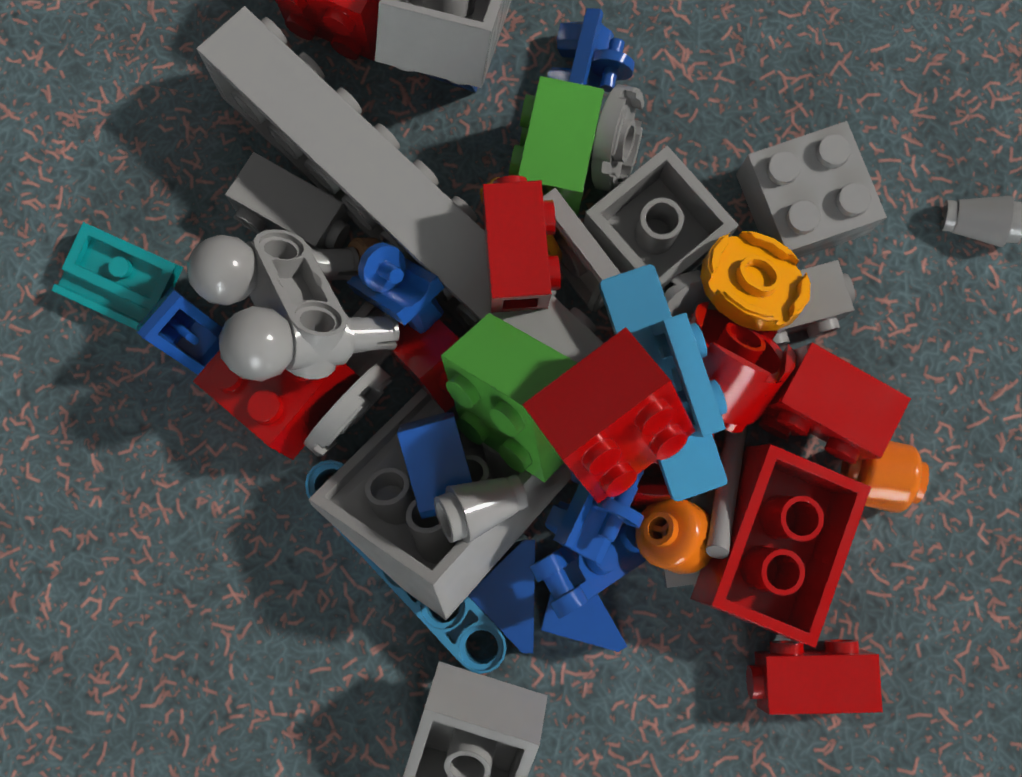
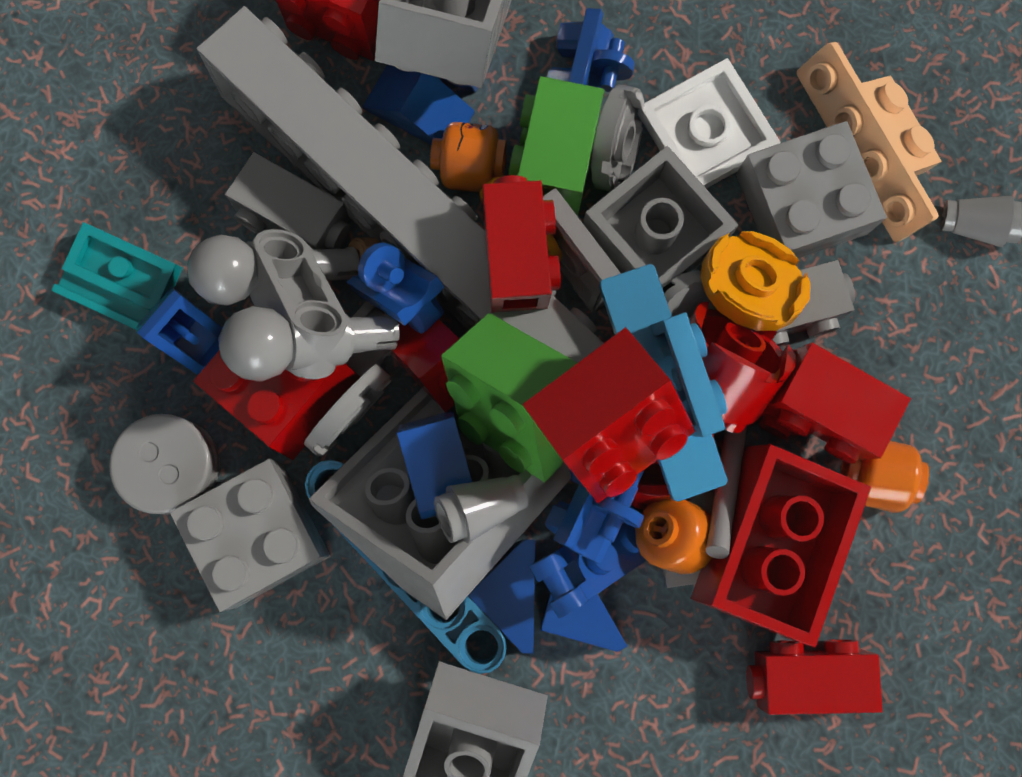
none -> light grey head [109,414,220,515]
none -> light grey brick [170,459,330,612]
none -> blue slope [363,65,475,145]
none -> orange head [430,122,507,192]
none -> white plate [637,58,781,189]
none -> light nougat bracket [797,42,942,242]

